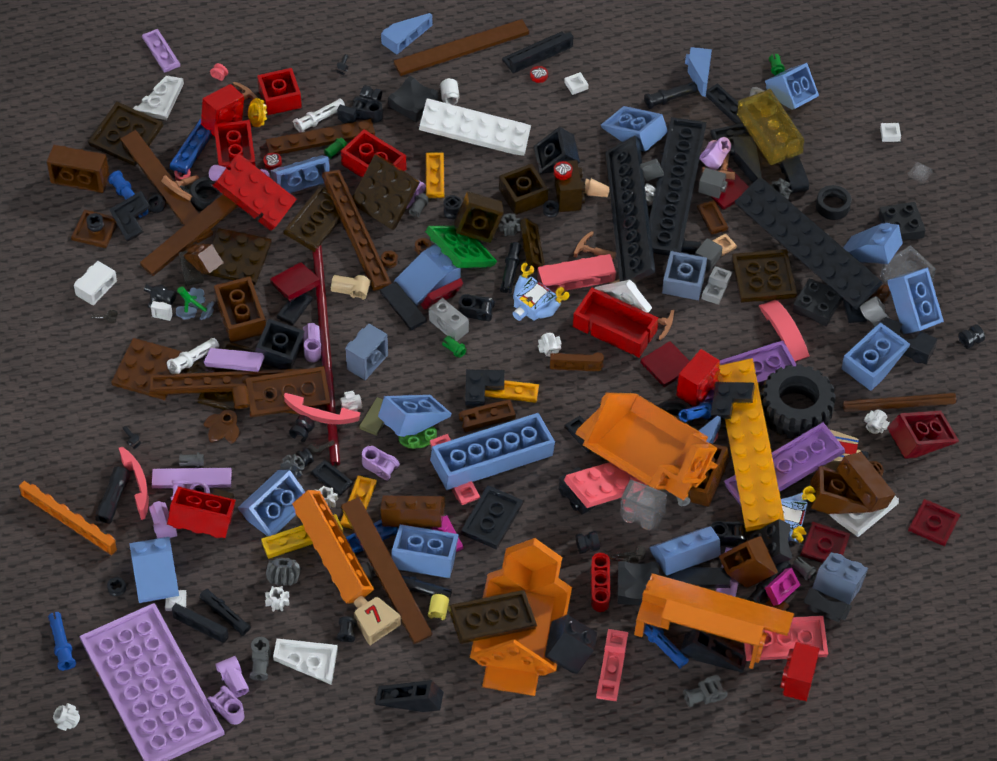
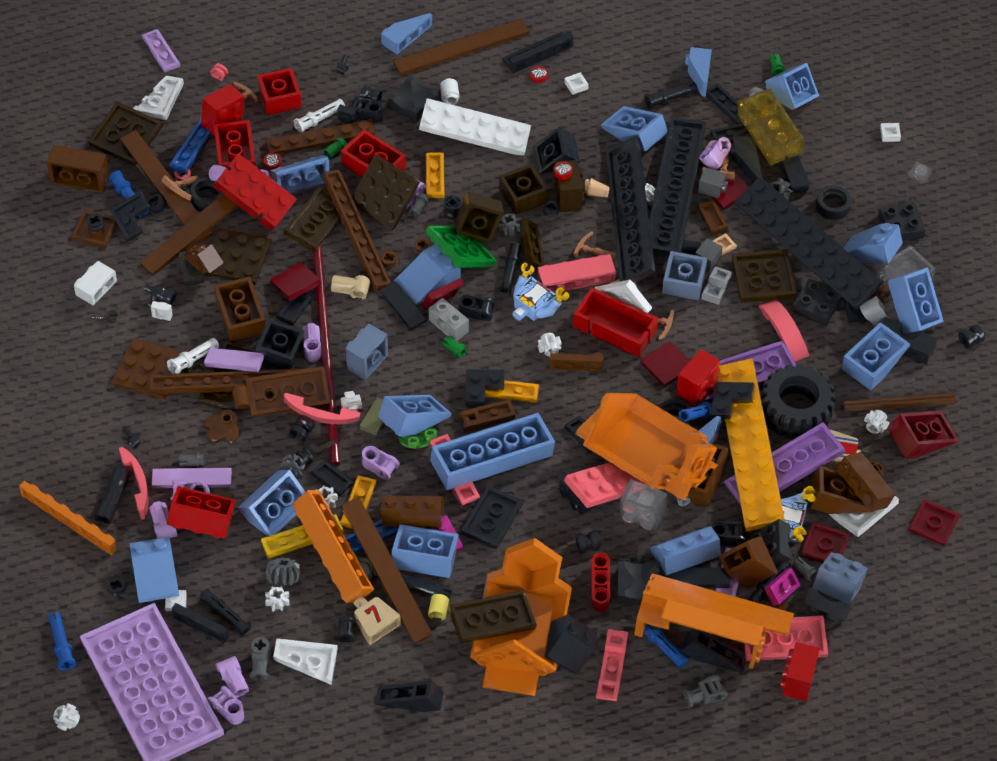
sand blue plant [176,287,214,320] -> none
yellow gear [248,98,267,127] -> none
dark grey tile [640,159,664,181] -> none

